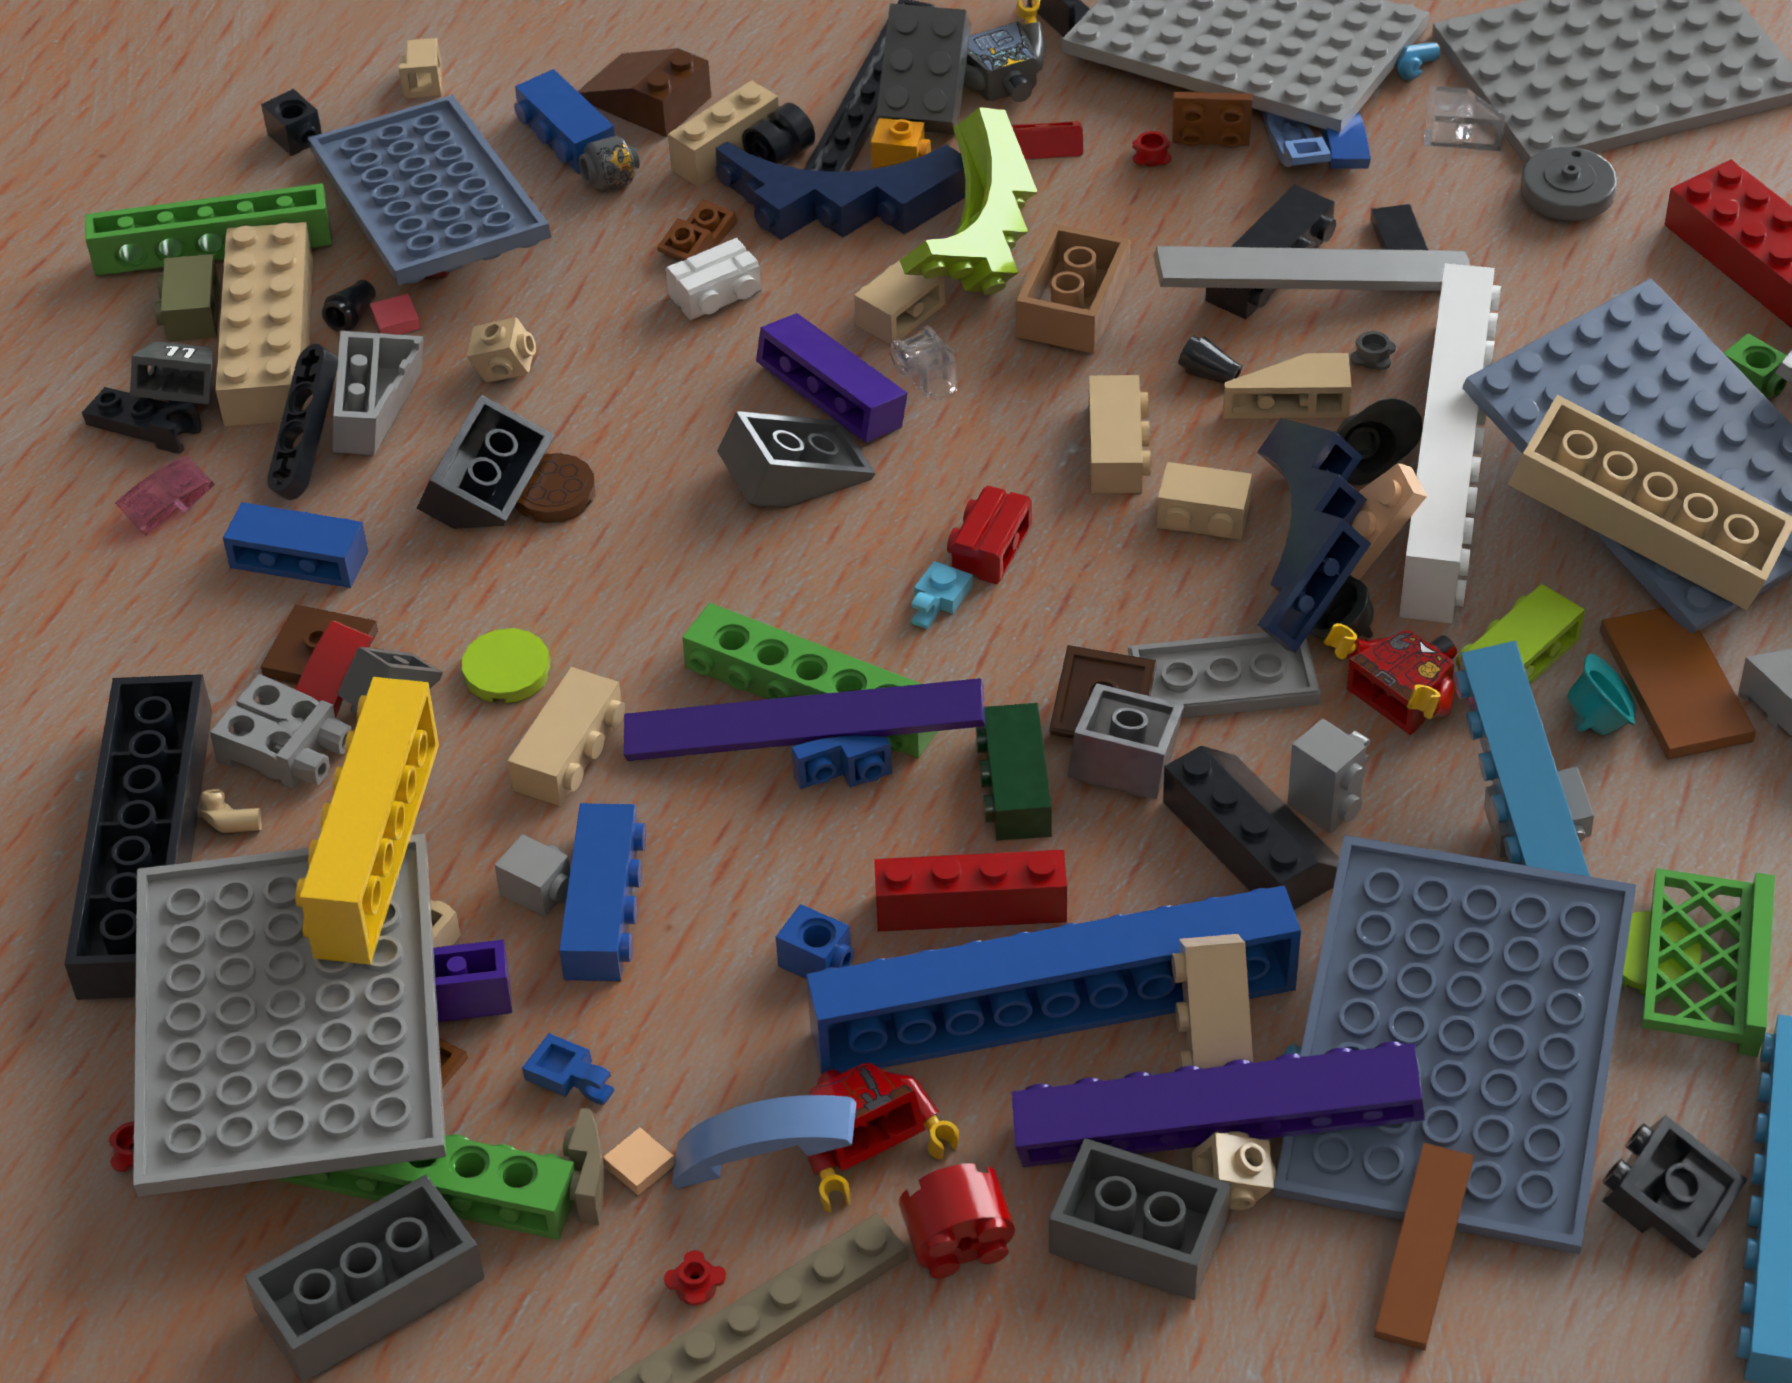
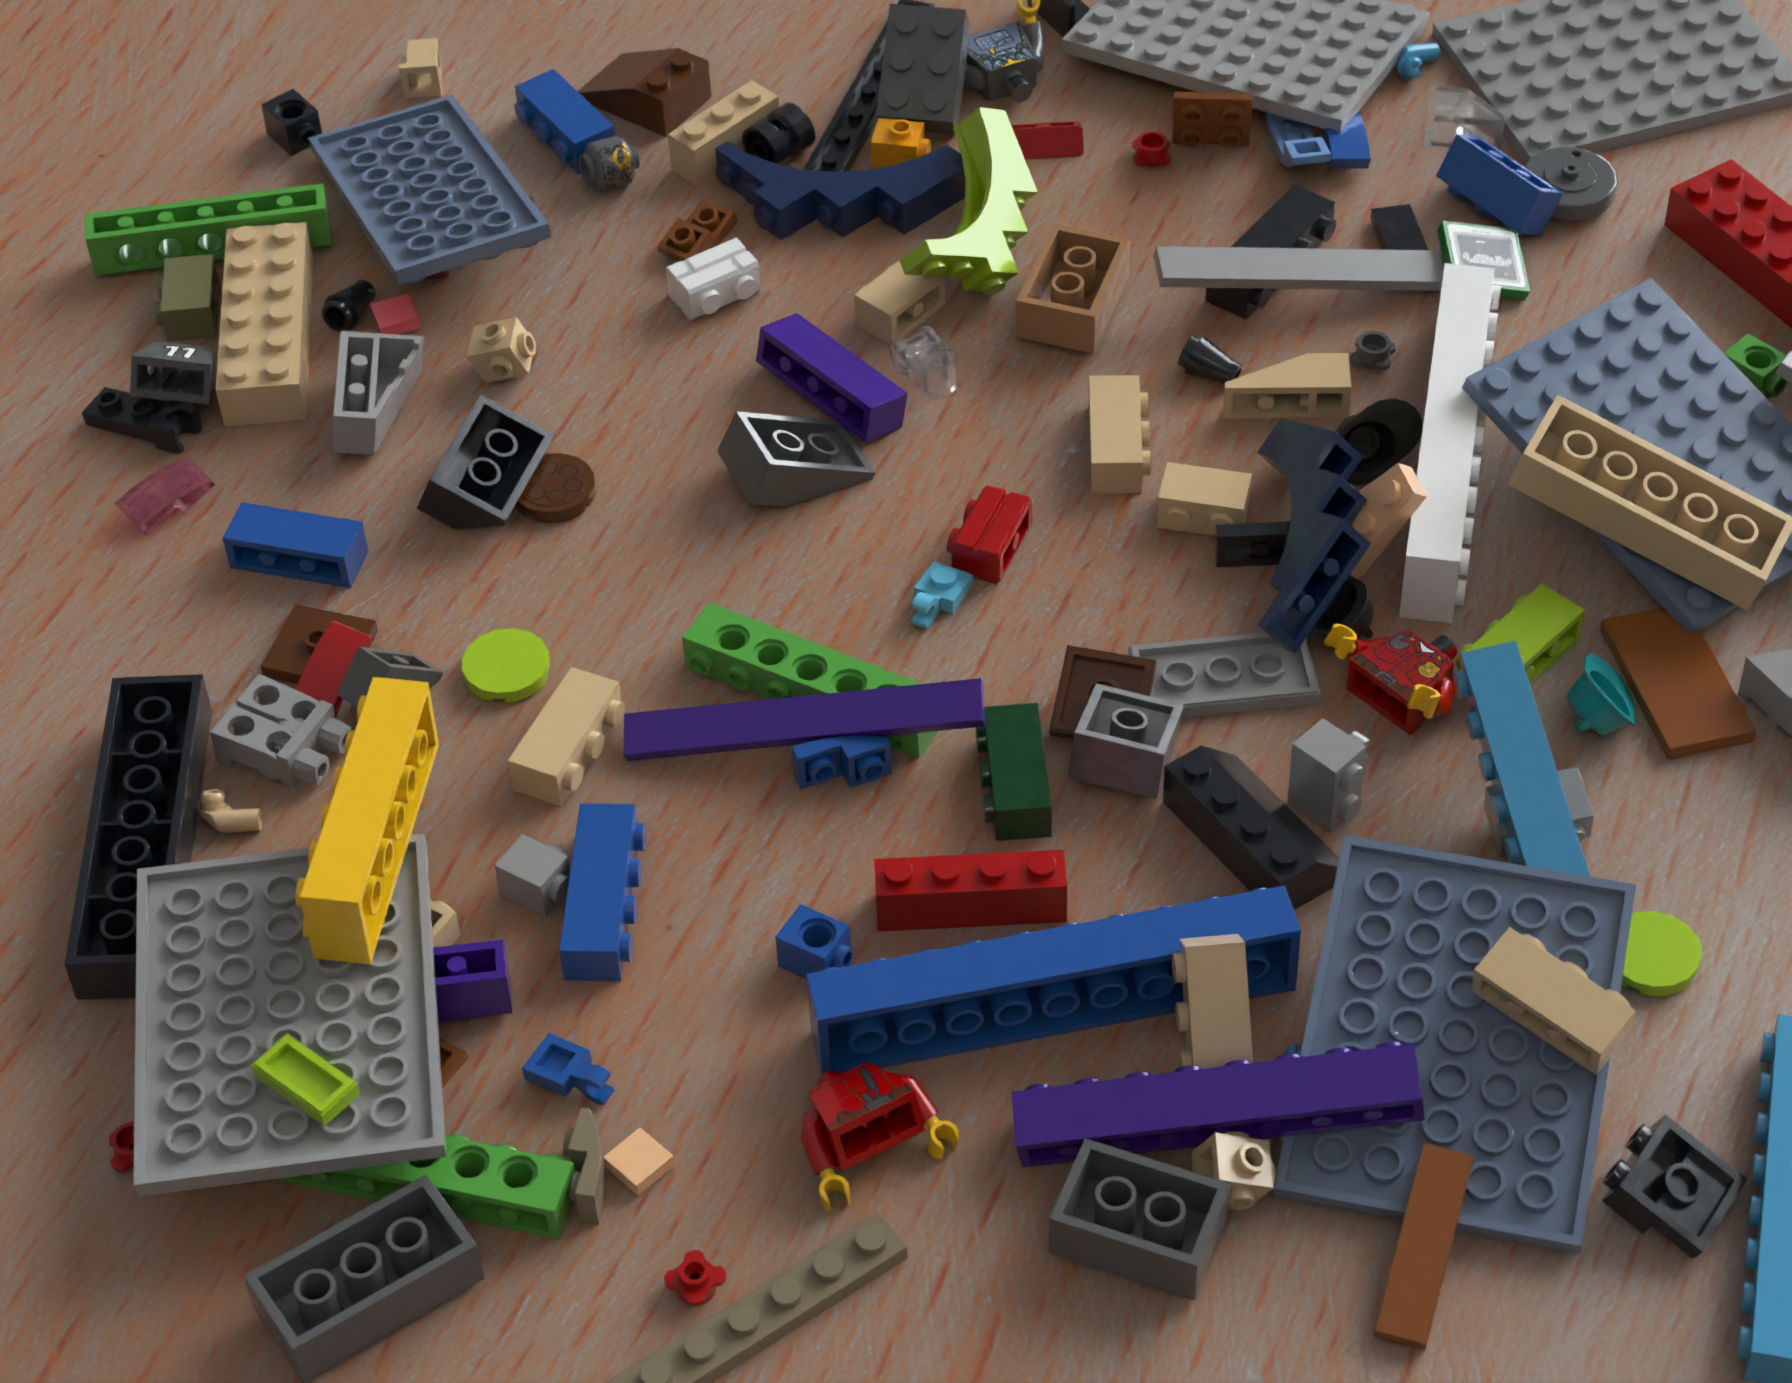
black beam [267,344,338,500] -> none
medium blue slope [672,1095,856,1189] -> none
red brick [899,1163,1015,1278] -> none
bright green fence [1641,868,1775,1057] -> none
none -> lime tile [251,1034,361,1127]
none -> black plate [1215,521,1290,568]
none -> blue brick [1436,134,1563,238]
none -> tile [1437,221,1530,301]
none -> tan brick [1471,927,1636,1075]

